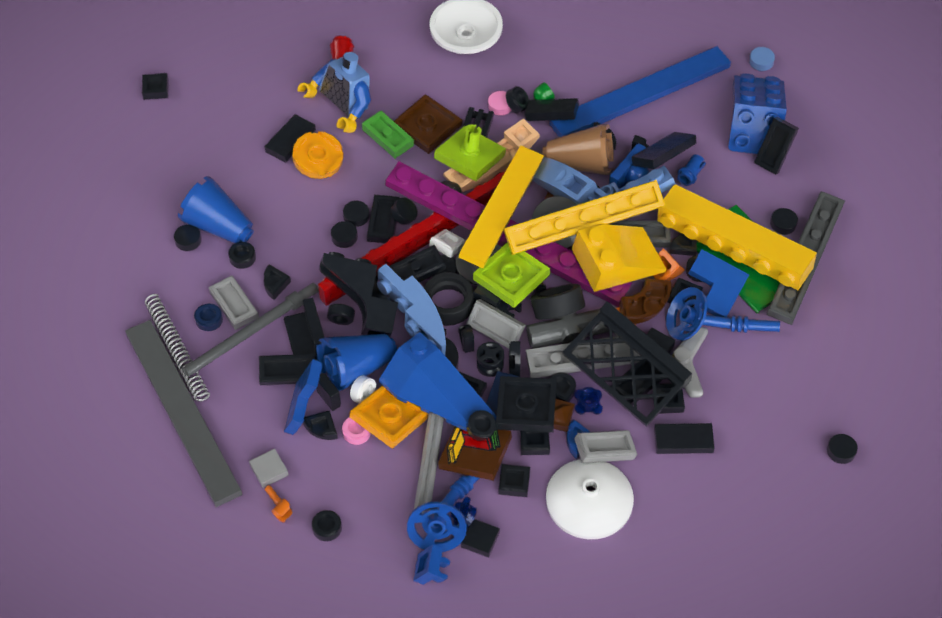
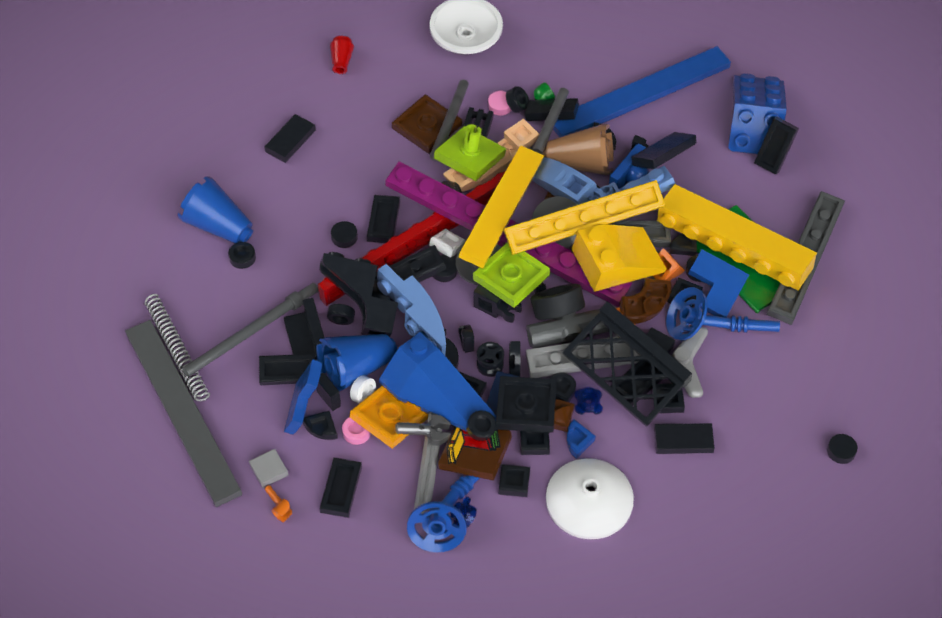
black tile [142,73,169,100] -> none
black tile [174,224,202,251] -> none
dark blue tile [194,304,223,331] -> none
light grey tile [208,276,259,330] -> none
black tile [264,264,291,300] -> none
light orange tile [292,131,343,179] -> none
torso [297,52,371,133] -> none
black tile [312,510,342,541] -> none
black tile [343,201,369,227] -> none
bright green plate [362,111,414,159] -> none
black tile [391,197,418,225] -> none
blue tile [413,545,450,585] -> none
black tyre [424,272,474,326] -> none
black tile [461,518,500,558] -> none
light grey tile [466,299,526,349] -> none
light grey tile [574,430,637,463] -> none
blue pin [677,154,706,186] -> none
medium blue tile [749,47,775,71] -> none
black tile [770,208,798,235] -> none
none -> black tile [320,458,362,518]
none -> flat silver bar [395,415,451,446]
none -> flat silver bar [430,80,469,161]
none -> flat silver bar [533,88,569,154]

